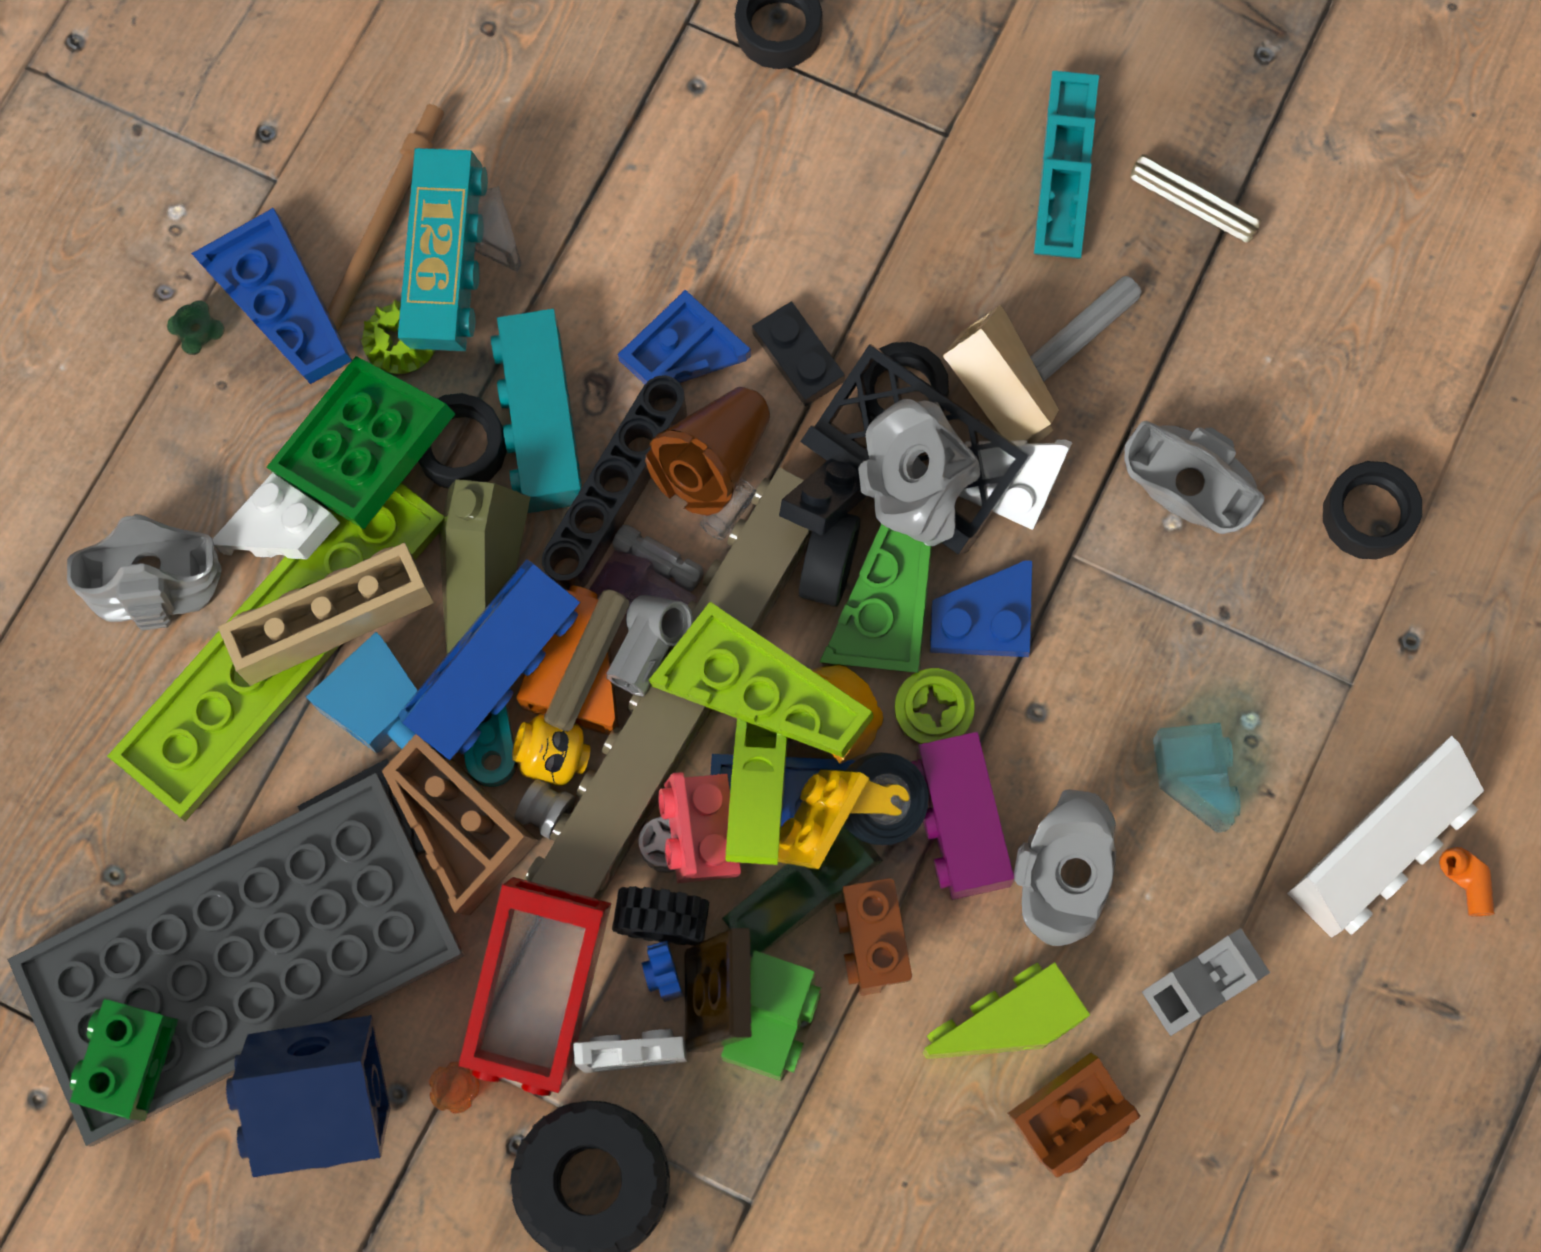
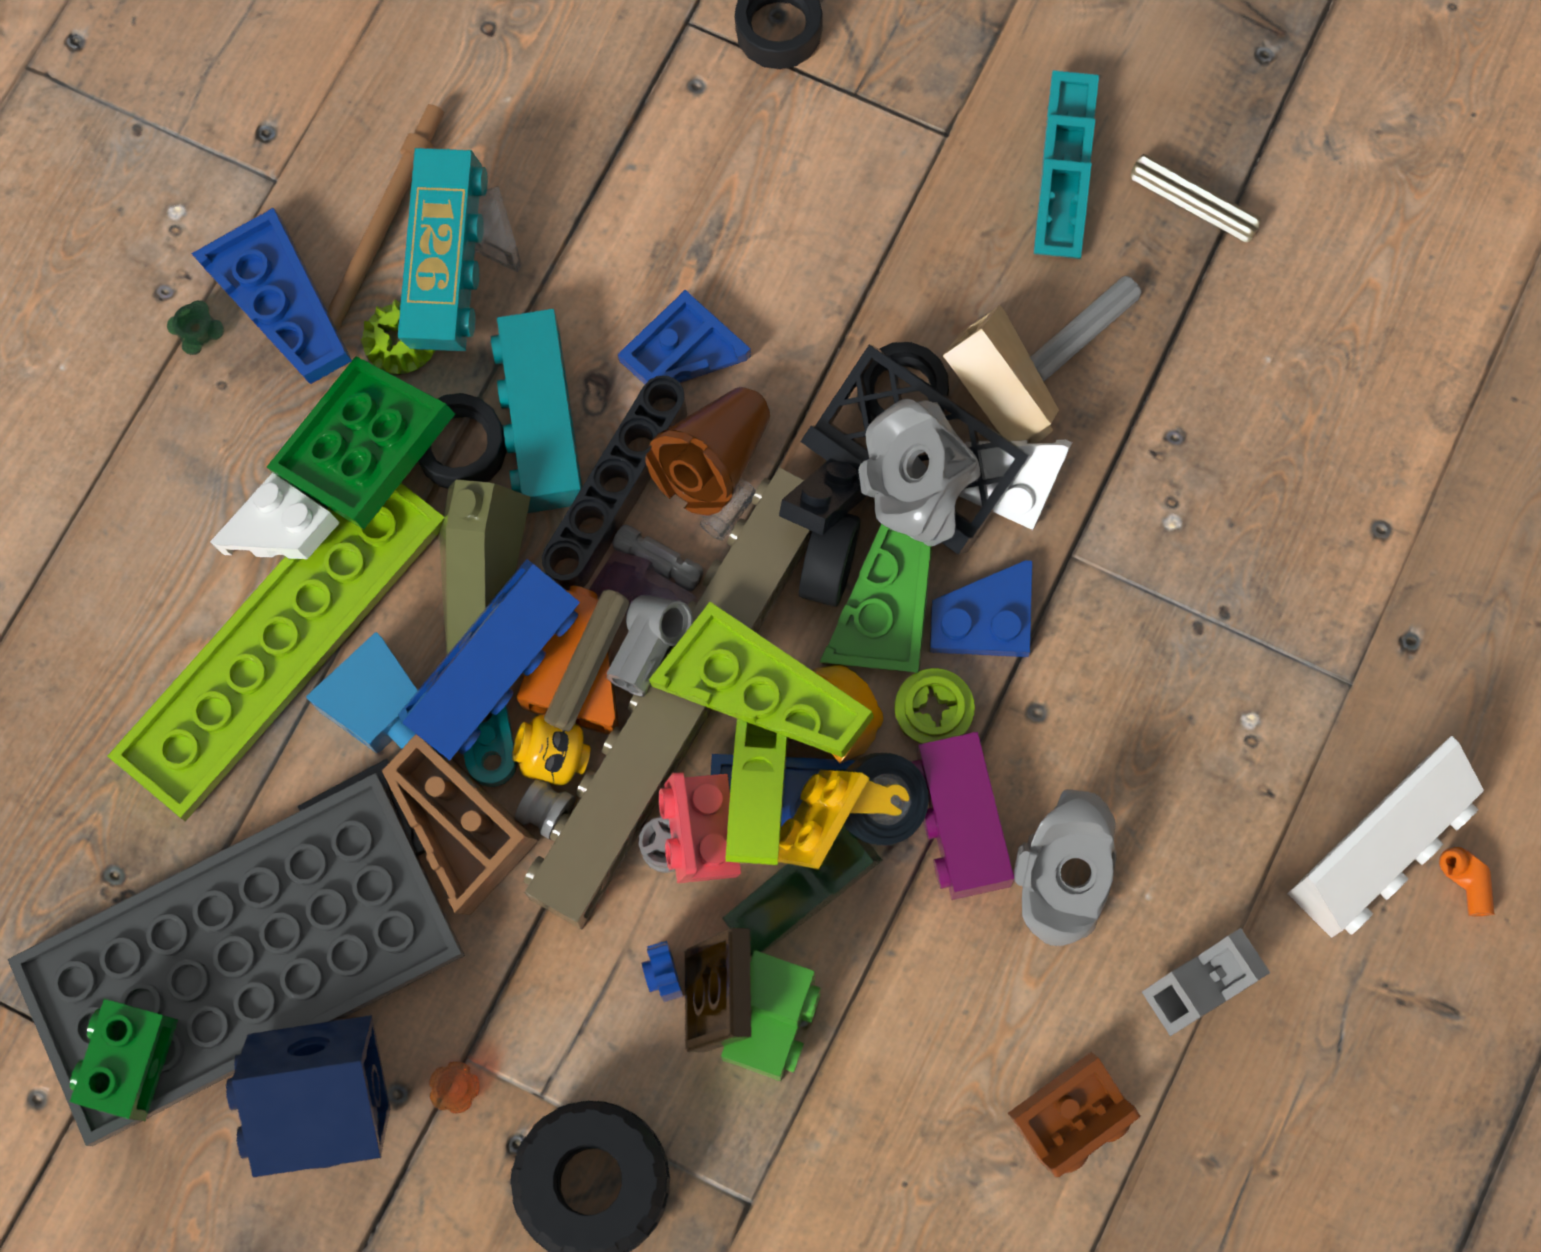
light grey piece [67,514,222,631] -> none
tan brick [217,543,434,686] -> none
window [458,877,612,1096] -> none
white wing [573,1029,687,1073] -> none
black tyre [612,886,710,946] -> none
black plate [752,301,845,407] -> none
dark orange bracket [834,878,912,996] -> none
lime slope [923,962,1090,1059] -> none
light grey piece [1124,421,1265,534] -> none
clear light blue slope [1153,723,1240,833] -> none
black tyre [1323,461,1422,560] -> none

